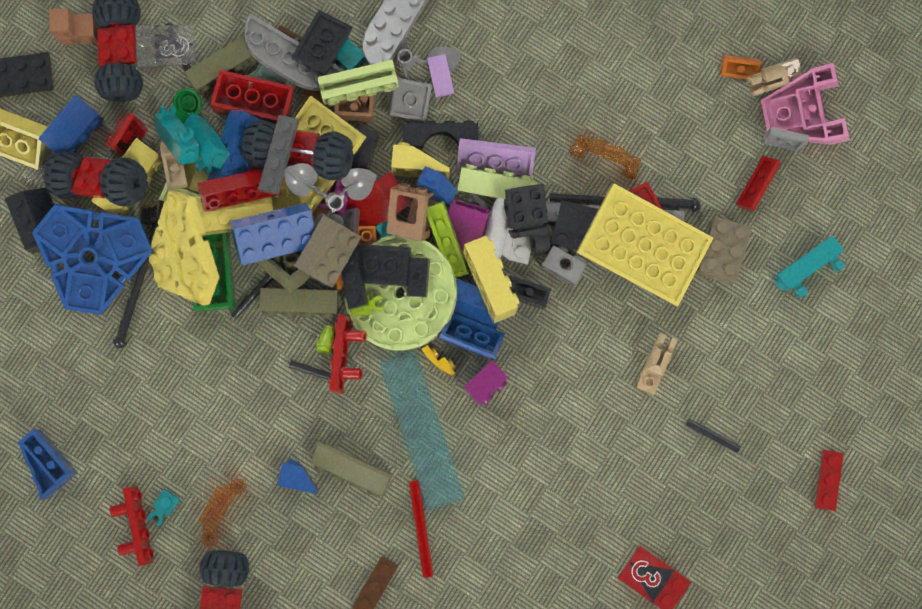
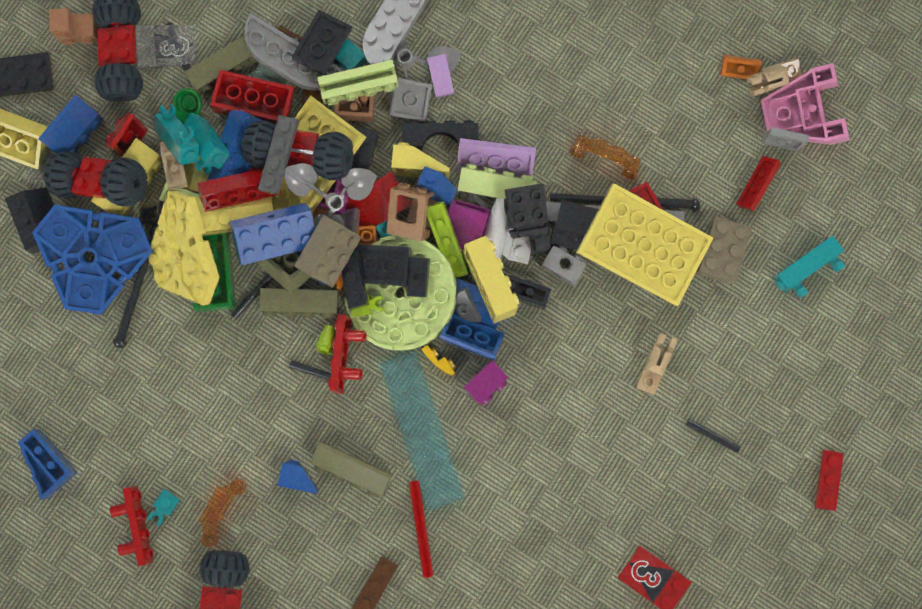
none -> dark grey plate [455,287,482,322]

